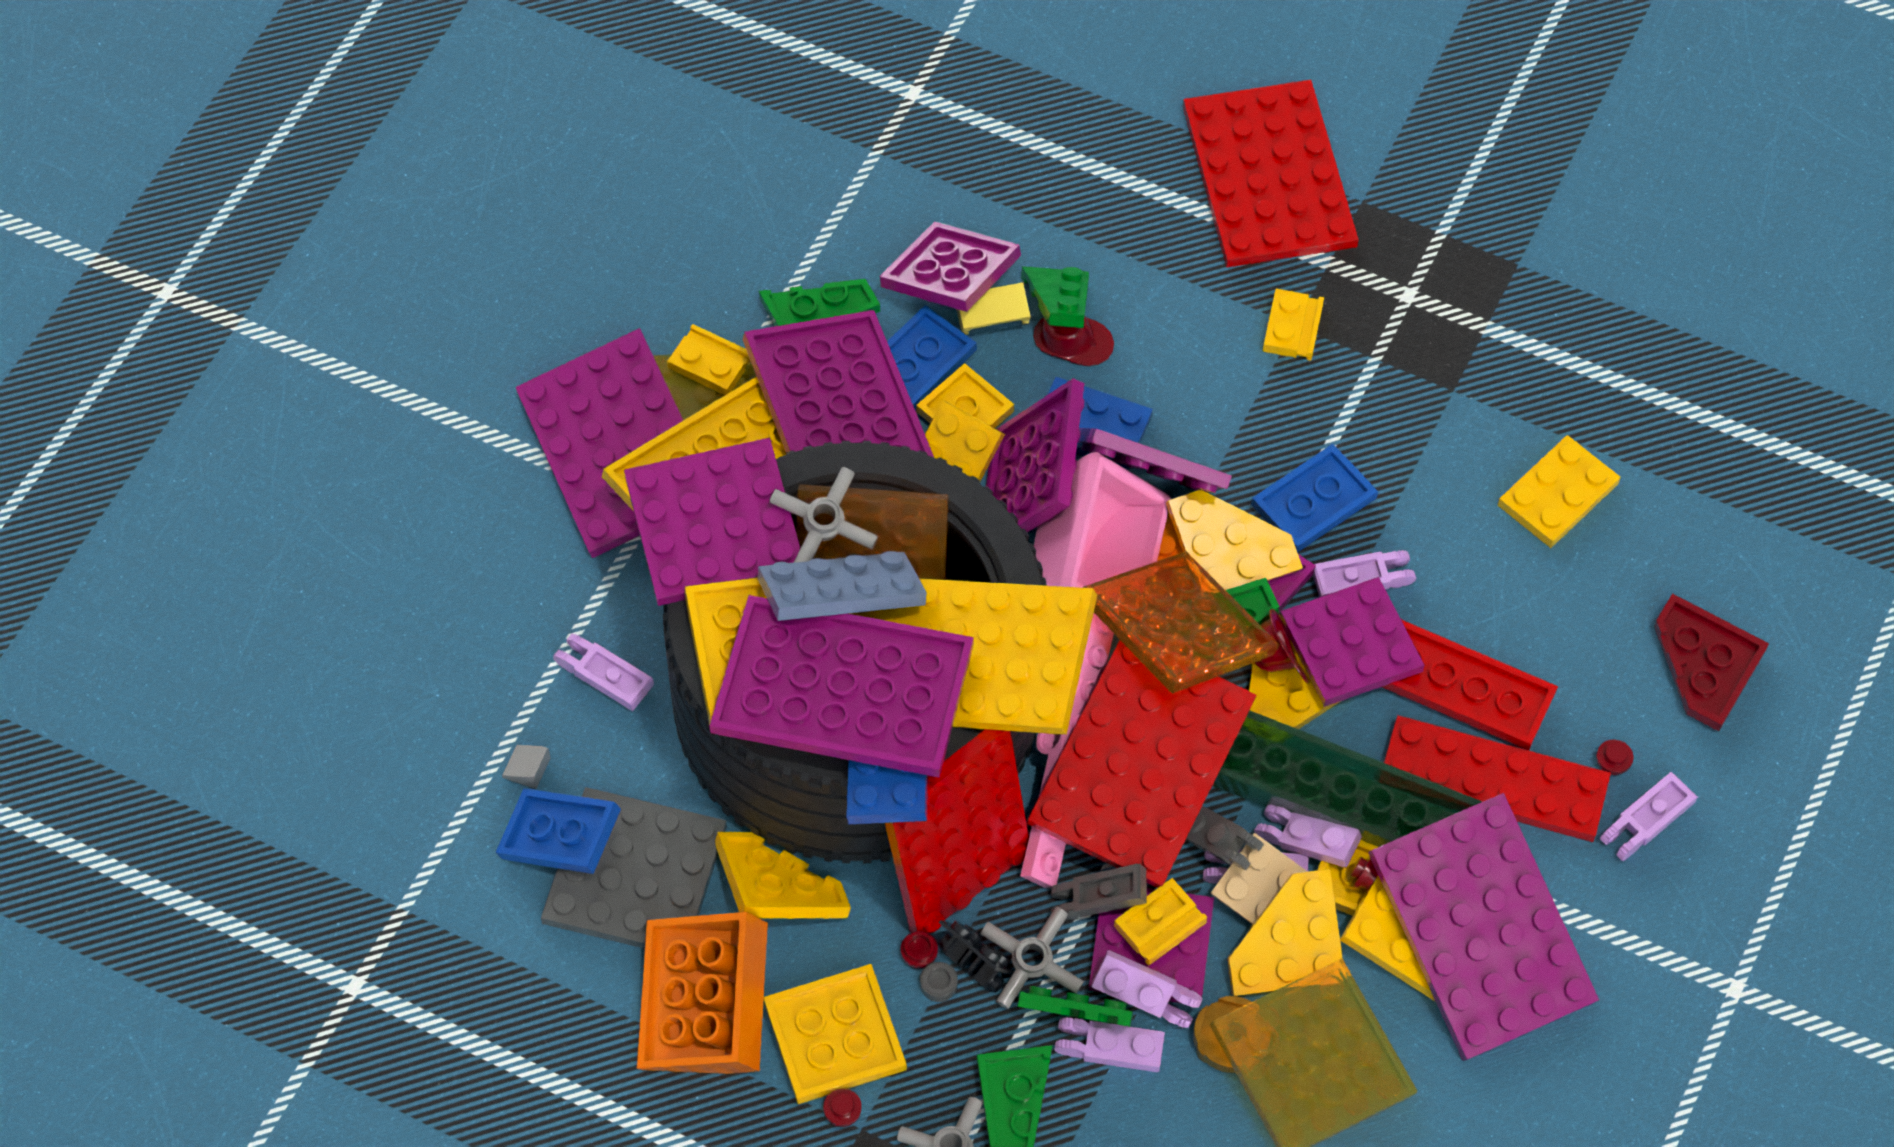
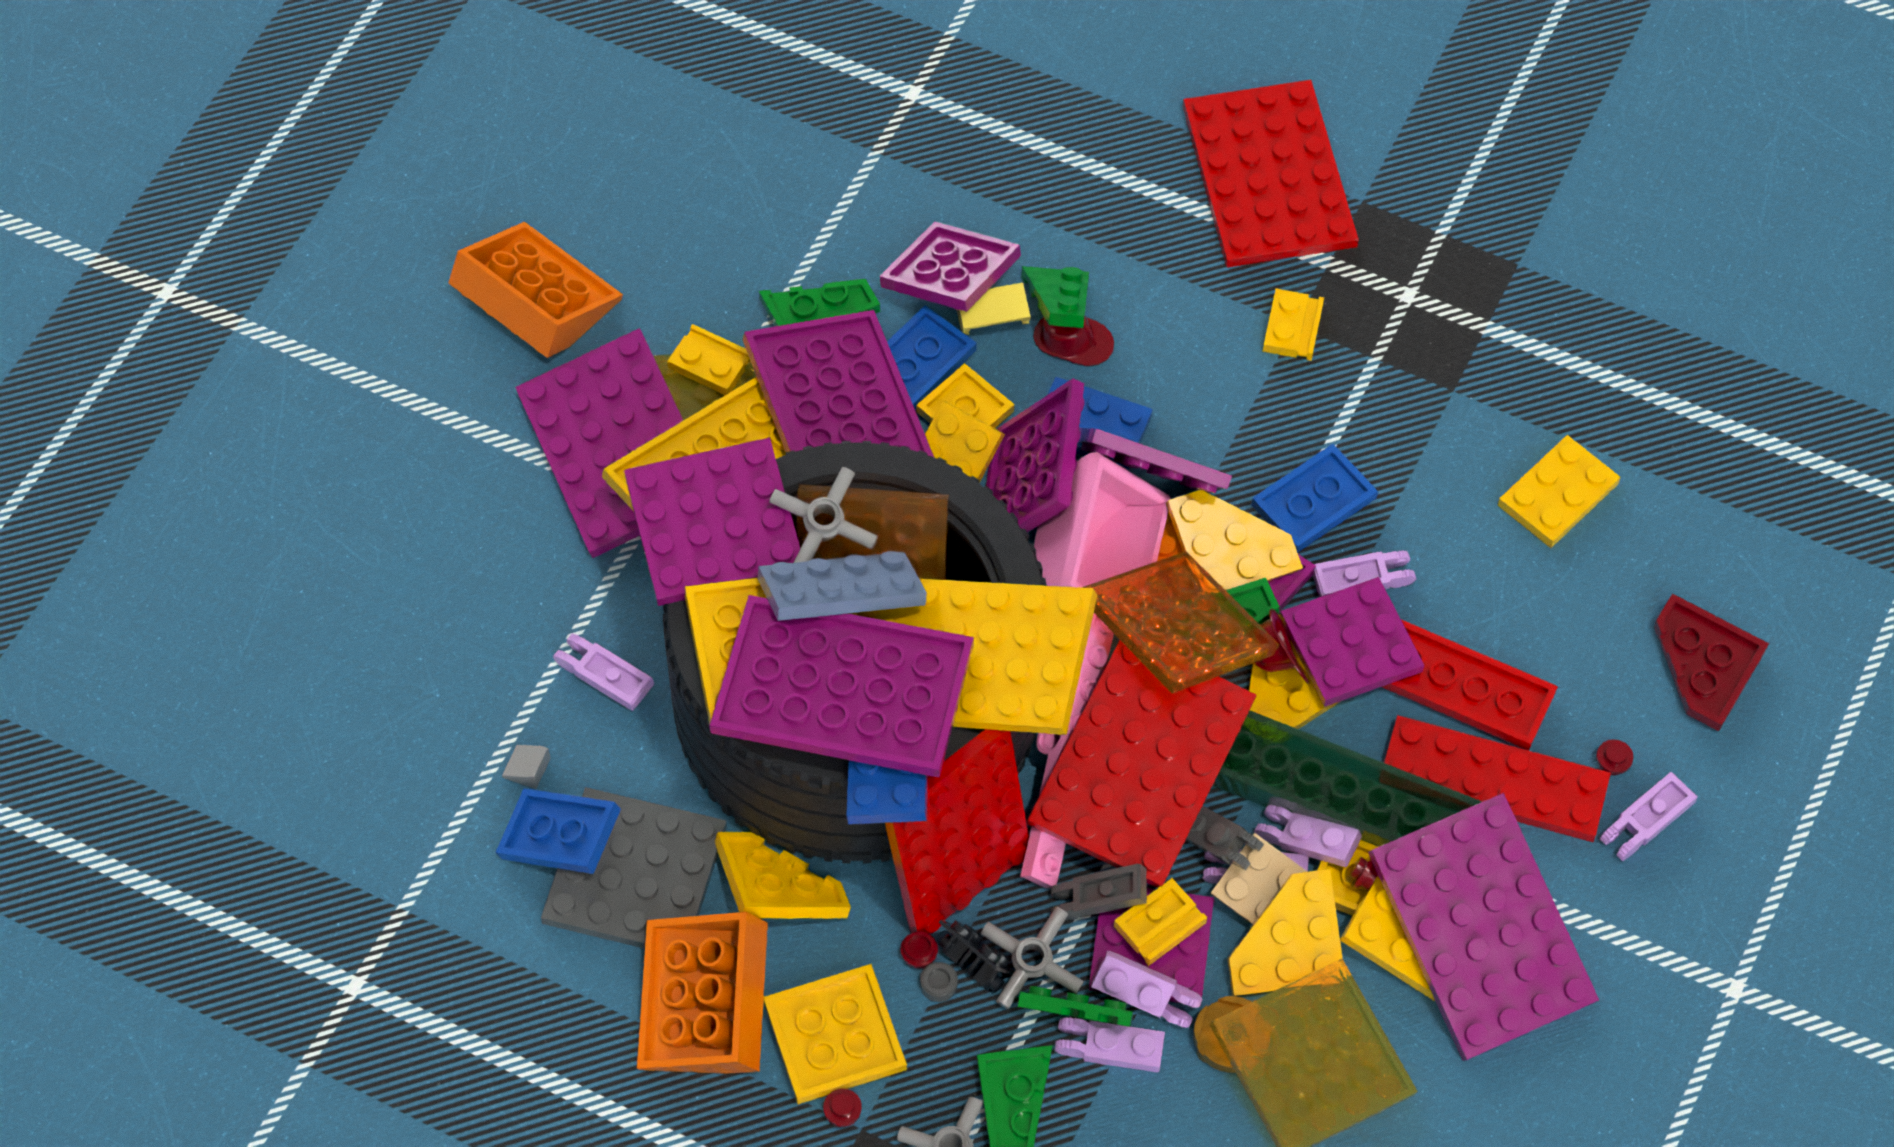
none -> orange slope [448,222,623,358]

